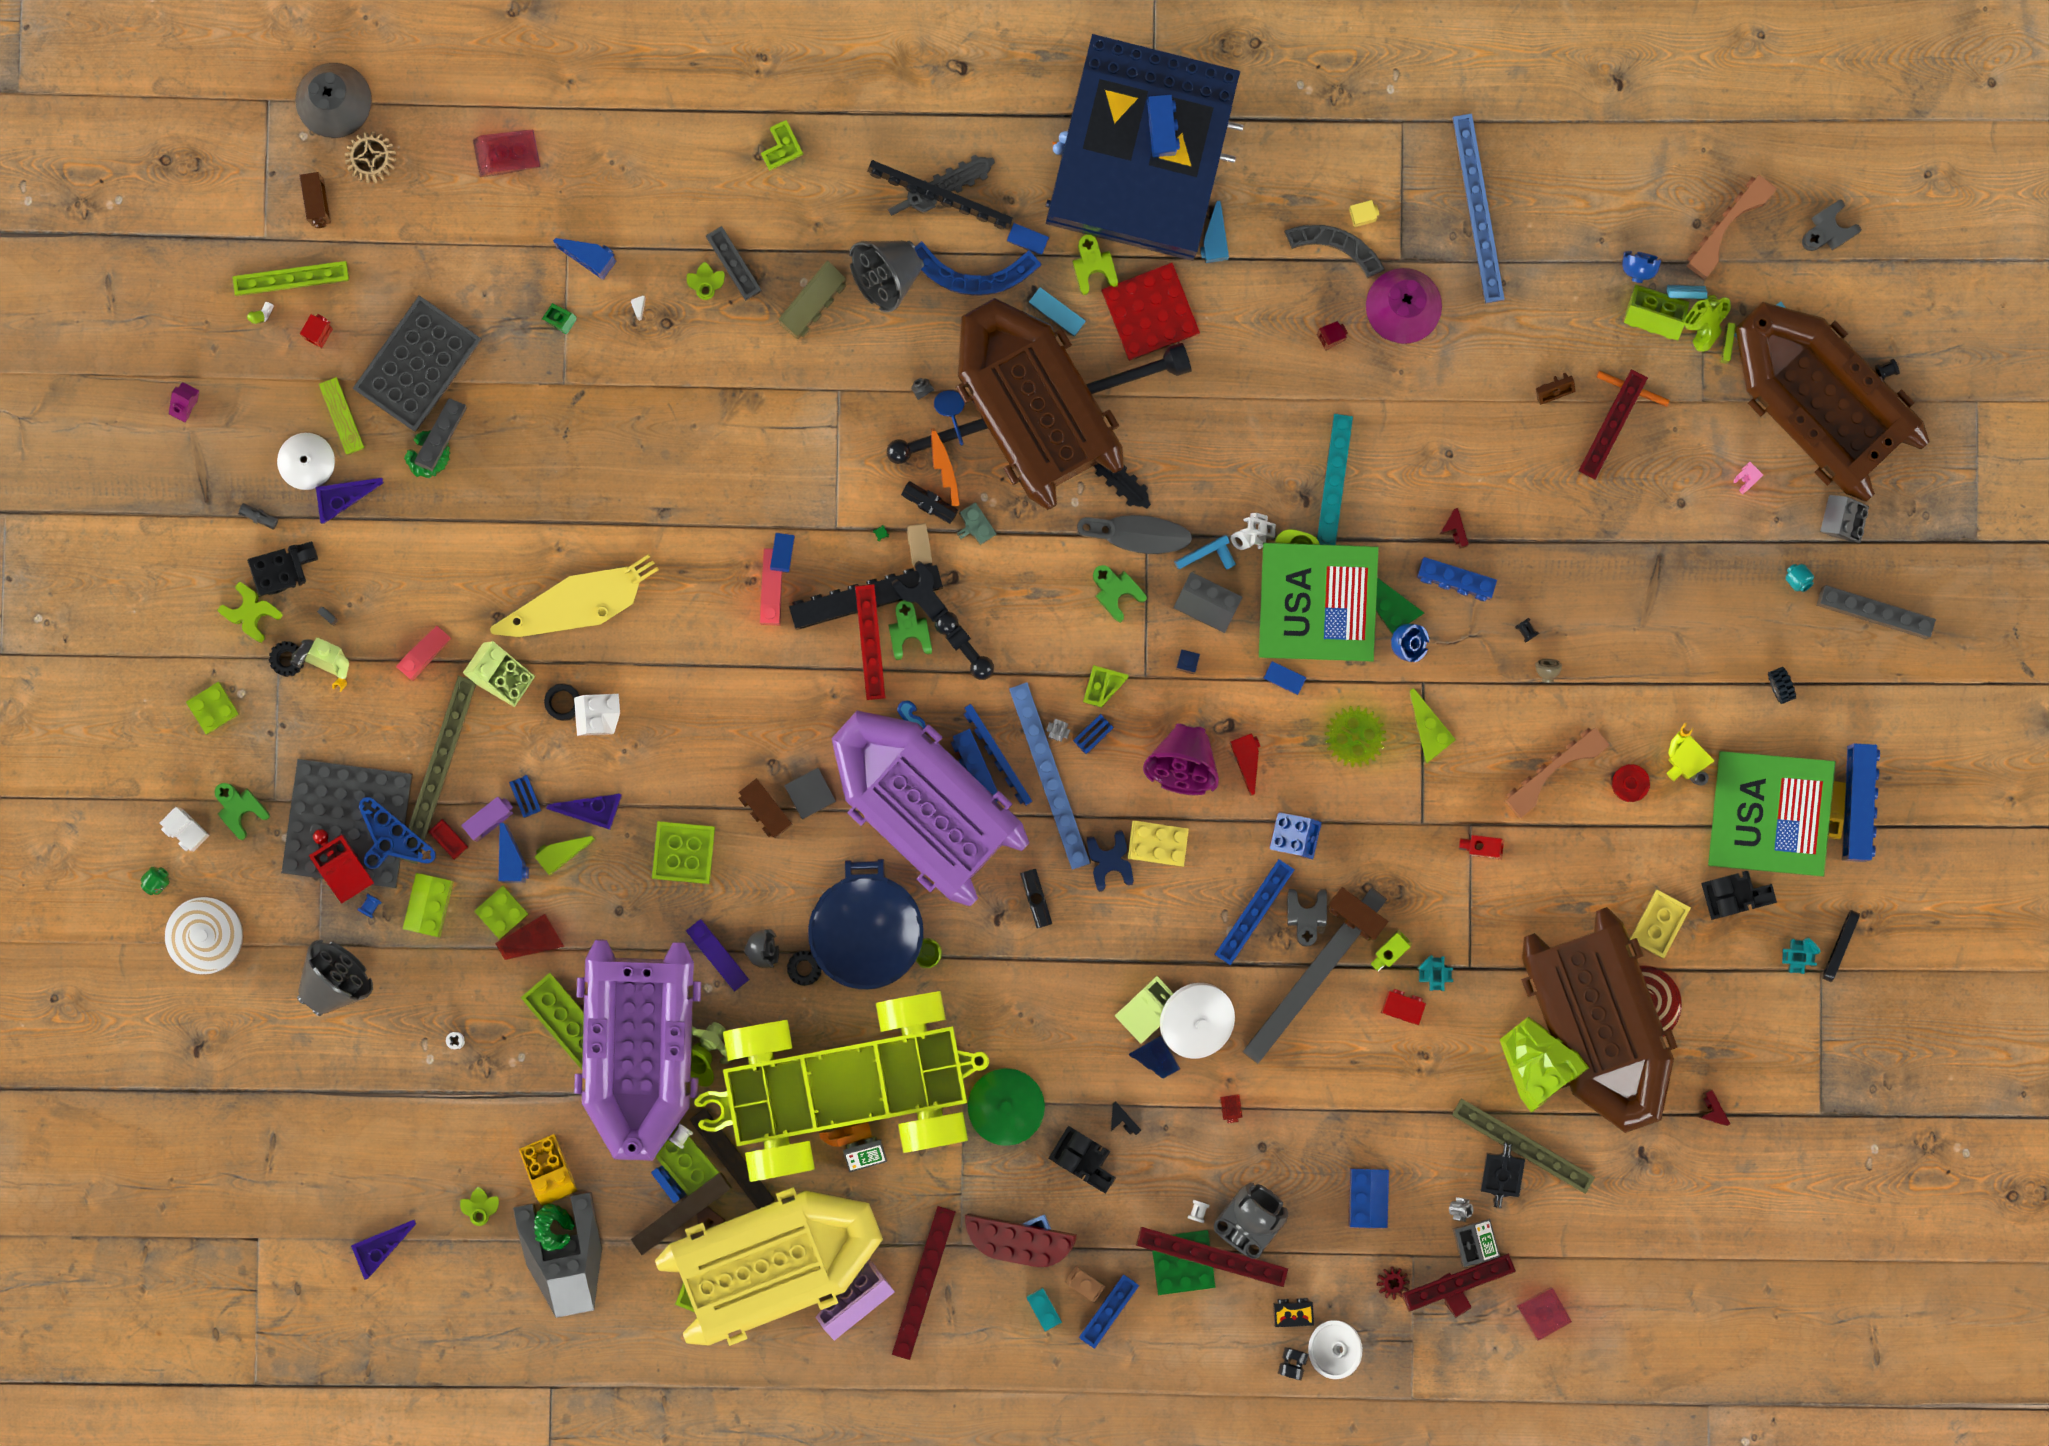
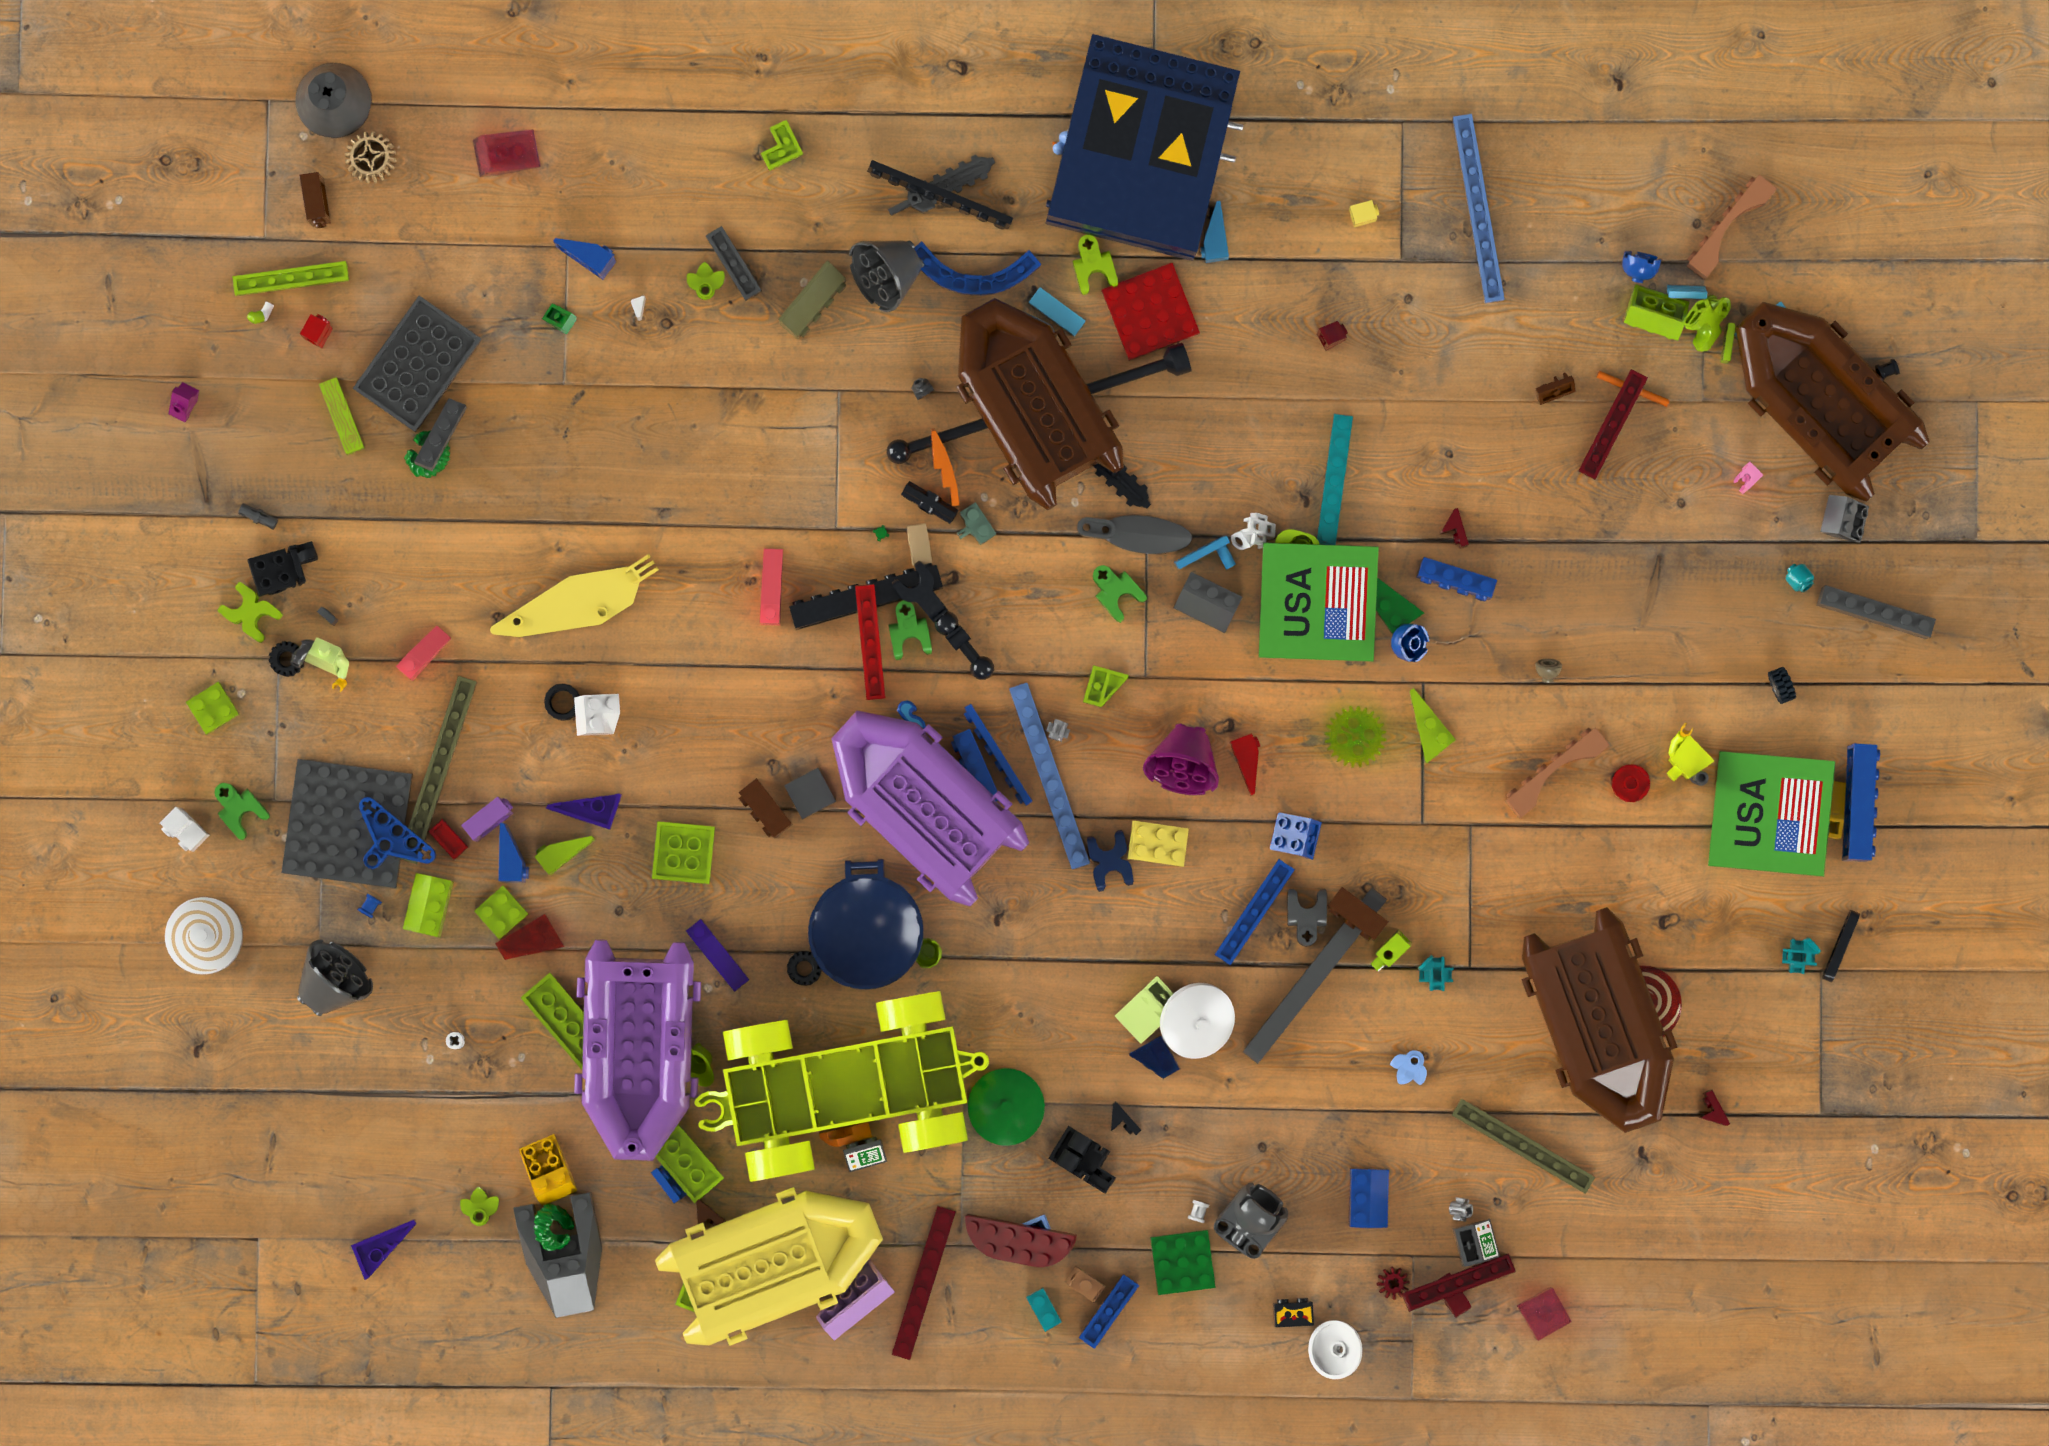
green head [141,867,170,895] -> none
white dish [277,433,335,490] -> none
red slope [309,829,374,904] -> none
dark purple wing [316,478,384,524] -> none
yellowish green slope [463,641,535,707] -> none
blue tile [509,775,542,818] -> none
dark brown tile [631,1172,732,1255] -> none
white bush [669,1123,693,1149] -> none
dark brown tile [690,1108,775,1209] -> none
yellowish green piece [692,1022,732,1064] -> none
dark grey cylinder [744,929,779,968] -> none
blue tile [770,533,795,572] -> none
blue piece [934,390,964,446] -> none
blue tile [1007,223,1049,256] -> none
black piece [1020,869,1053,929] -> none
blue tile [1073,714,1114,754] -> none
dark red plate [1136,1227,1289,1287] -> none
blue brick [1147,95,1180,157] -> none
dark blue brick [1176,649,1200,674] -> none
clear red brick [1220,1094,1243,1123] -> none
blue tile [1263,661,1306,695] -> none
black wheel [1278,1347,1309,1381] -> none
dark grey tile [1284,225,1385,278] -> none
magenta cone [1366,268,1442,344] -> none
red piece [1381,989,1426,1025] -> none
red torso [1459,835,1504,860] -> none
black plate [1480,1142,1525,1208] -> none
lime wedge [1499,1017,1589,1113] -> none
black bush [1515,618,1540,643] -> none
light yellow plate [1630,890,1691,959] -> none
black plate [1701,871,1777,920] -> none
dark grey piece [1802,200,1862,251] -> none
none -> light blue plate [1390,1050,1427,1085]

